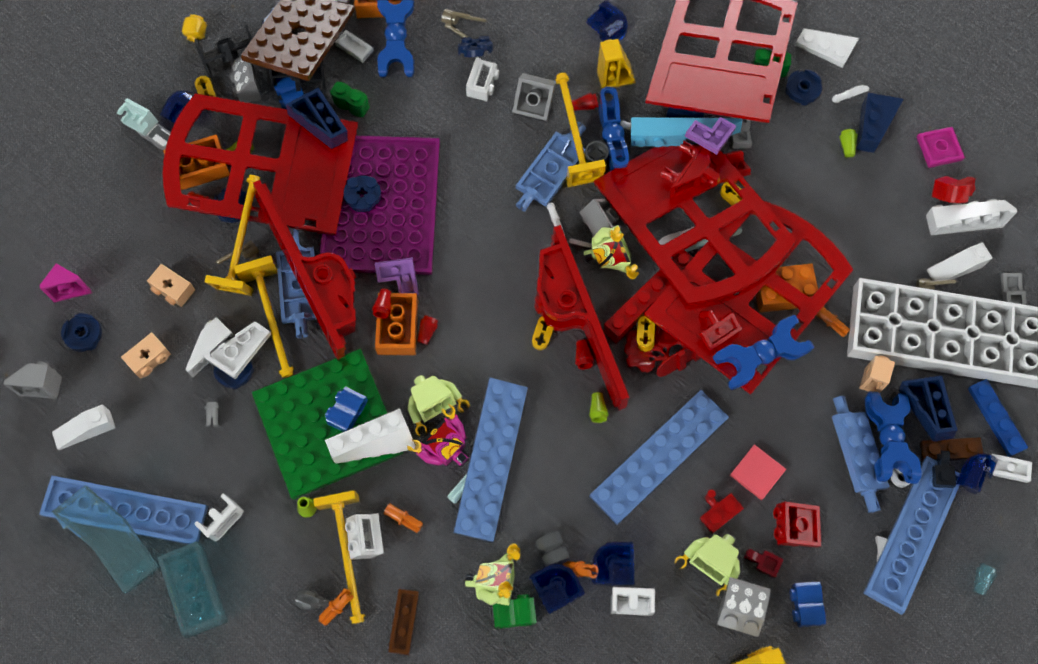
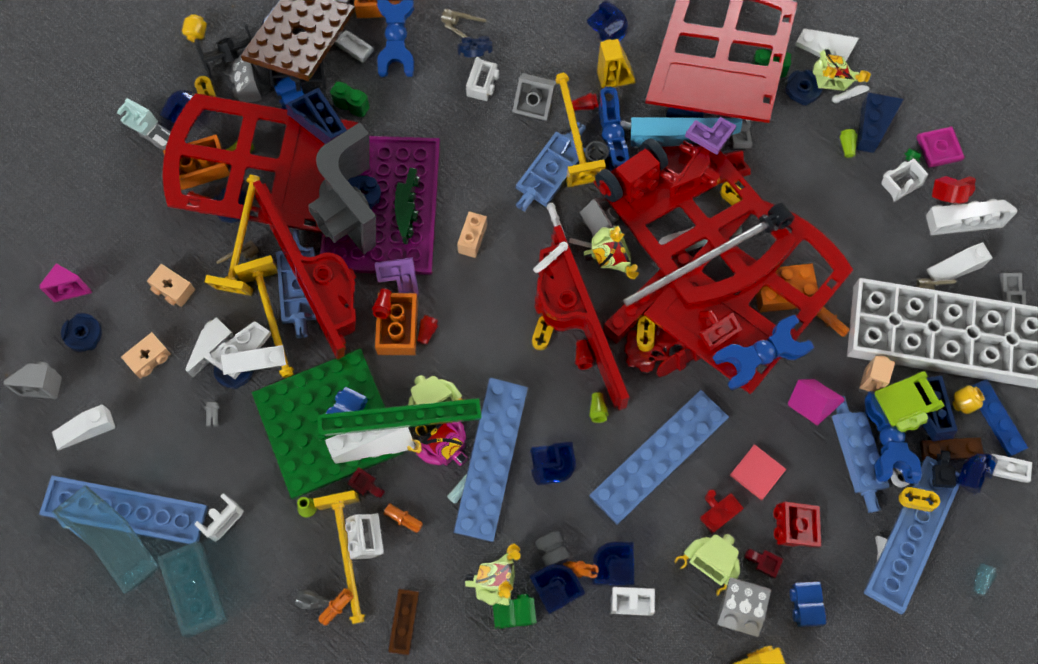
none -> white slope [220,345,286,375]
none -> dark grey piece [308,123,376,255]
none -> green plate [317,398,482,437]
none -> dark red plate [347,467,385,498]
none -> dark green slope [395,168,420,244]
none -> light nougat brick [457,212,487,258]
none -> clear blue brick [530,442,576,485]
none -> white piece [533,242,568,273]
none -> red brick [595,138,668,203]
none -> flat silver piece [623,202,795,306]
none -> dark pink slope [788,379,845,426]
none -> torso [813,49,871,91]
none -> lime piece [874,371,944,432]
none -> white window [881,159,928,202]
none -> yellow beam [899,487,940,512]
none -> green plate [904,148,922,162]
none -> yellow head [952,385,985,414]

